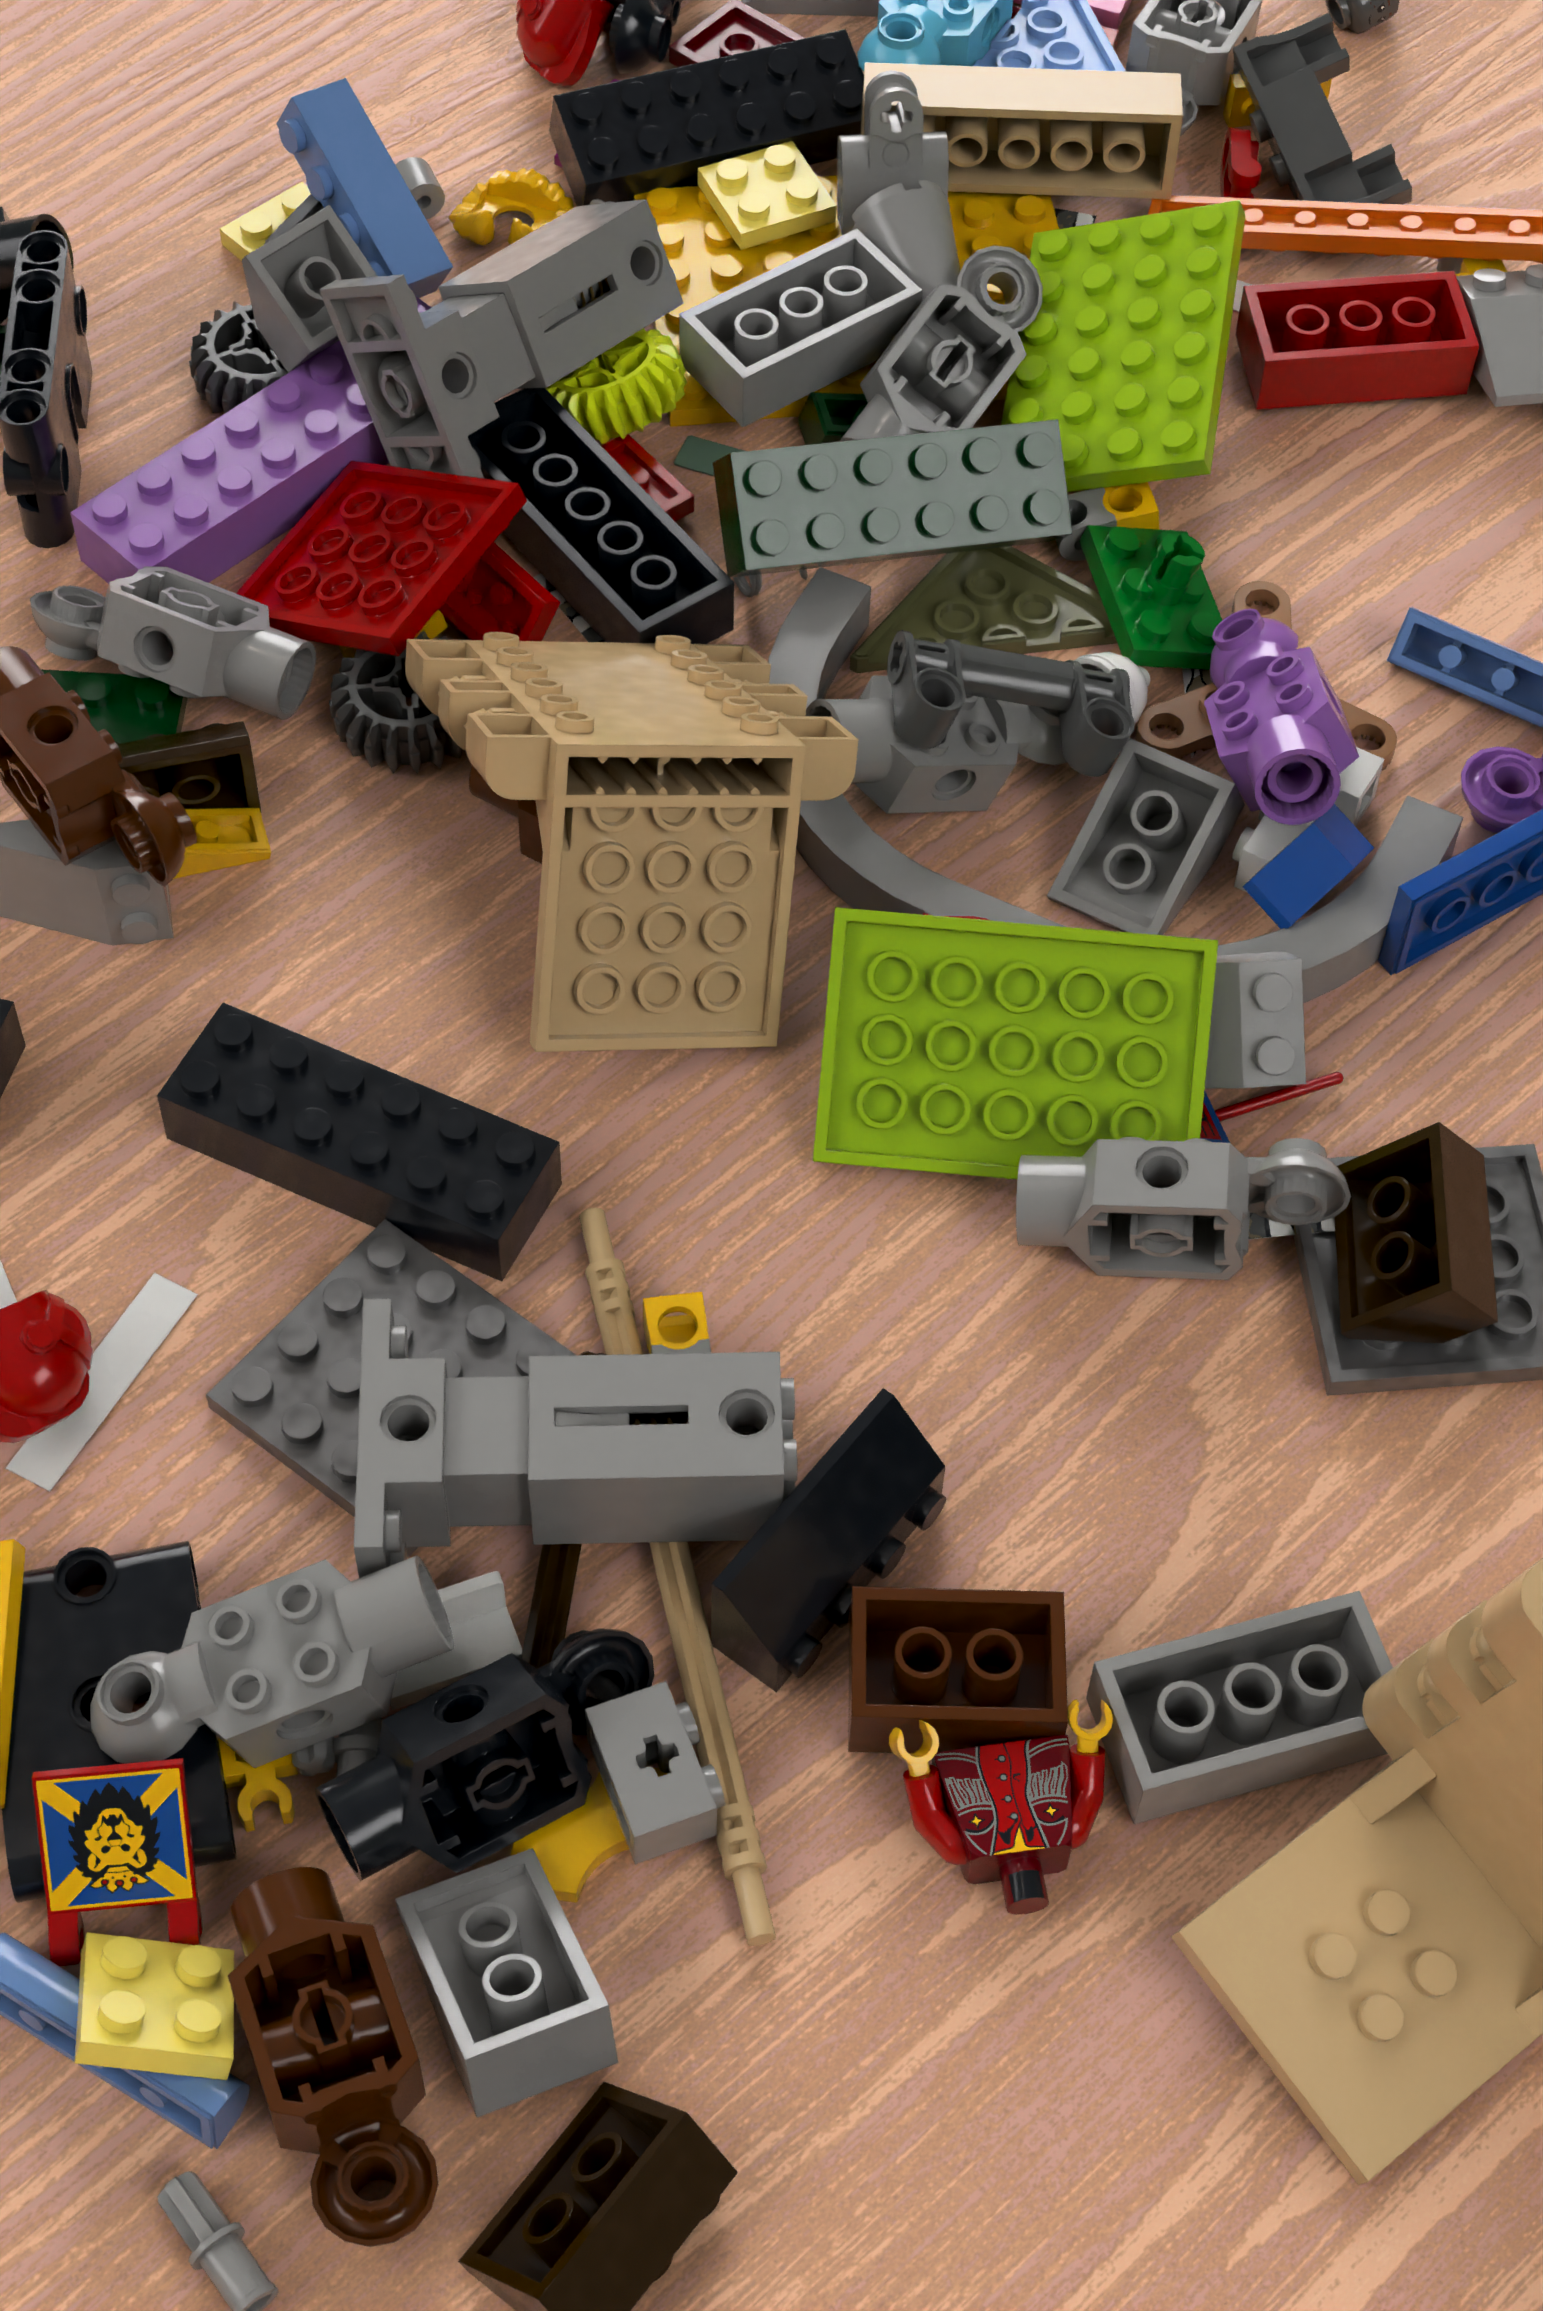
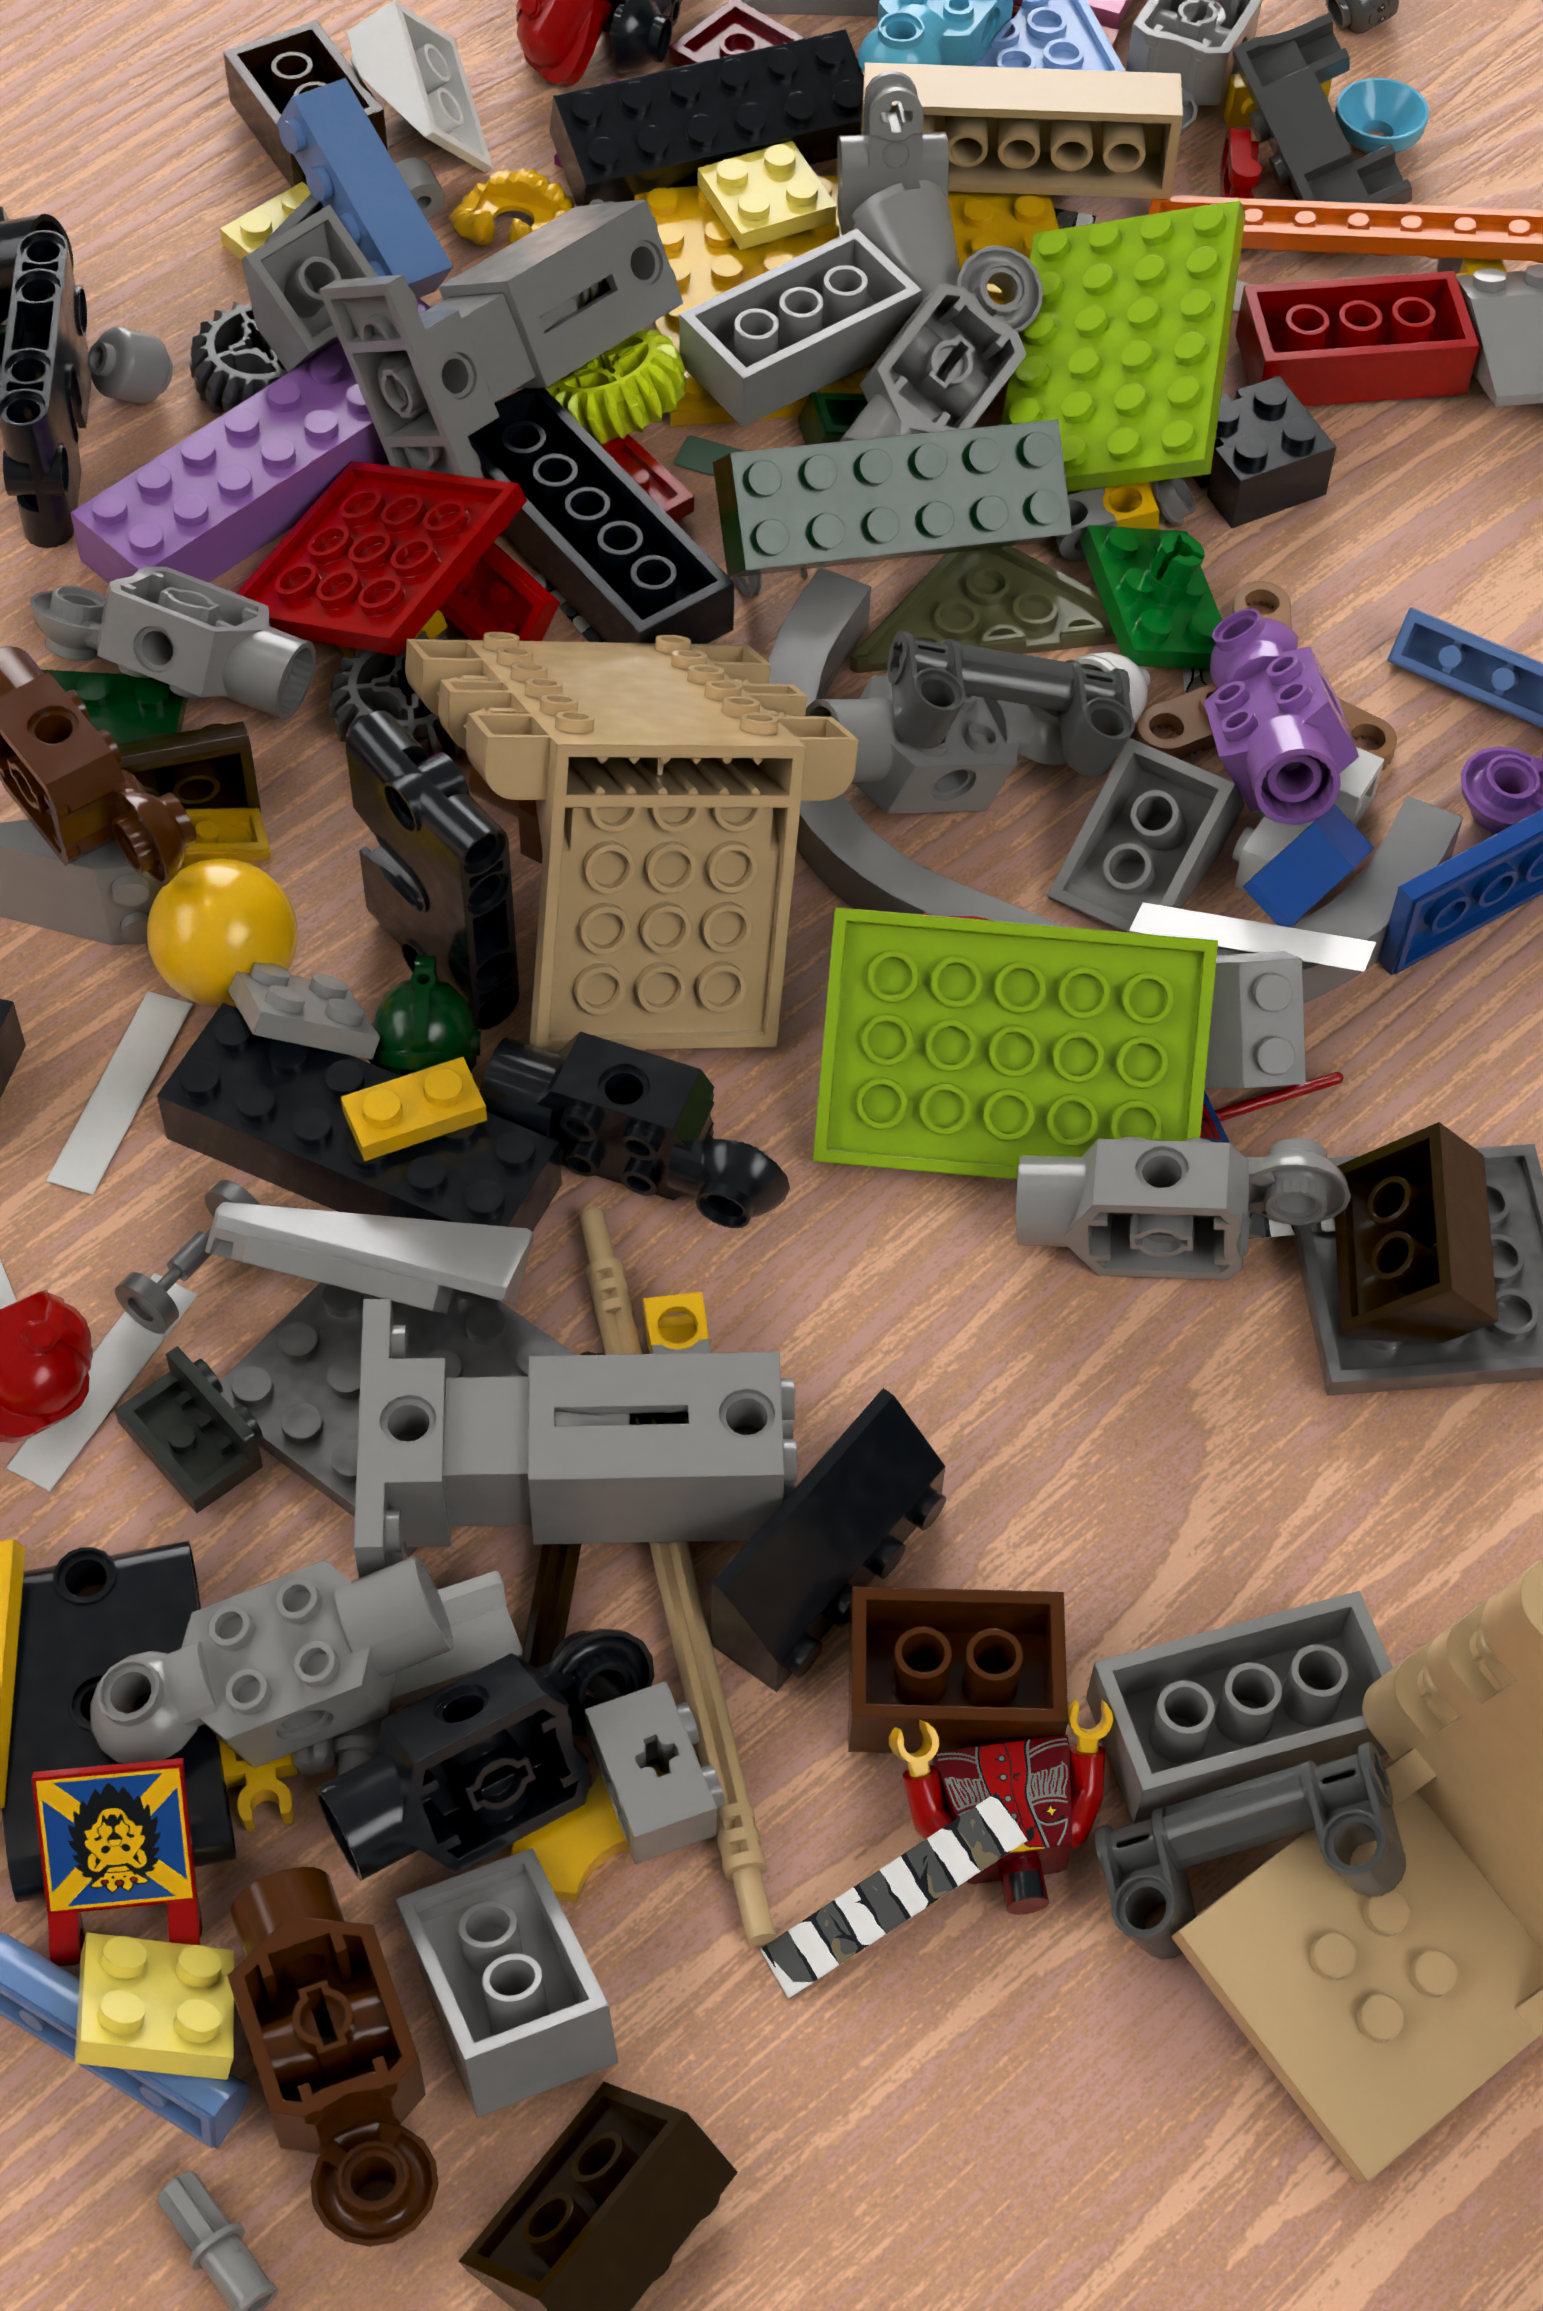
none -> white sticker [46,991,193,1195]
none -> light grey head [87,327,173,405]
none -> flat silver wheel [115,1180,260,1334]
none -> pearl dark grey bracket [115,1346,263,1513]
none -> yellow piece [147,858,298,1007]
none -> light grey wedge [205,1202,533,1314]
none -> dark brown brick [223,20,388,187]
none -> light grey plate [228,962,380,1060]
none -> yellow plate [341,1057,487,1162]
none -> white slope [346,0,493,173]
none -> black connector [346,711,520,1030]
none -> dark green helmet [368,955,481,1076]
none -> black brick [479,1031,790,1228]
none -> sticker [760,1792,1027,1999]
none -> dark grey piece [1094,1742,1406,1959]
none -> white sticker [1129,902,1376,972]
none -> light grey plate [1151,478,1195,527]
none -> black piece [1192,376,1336,528]
none -> medium azure piece [1335,78,1429,155]

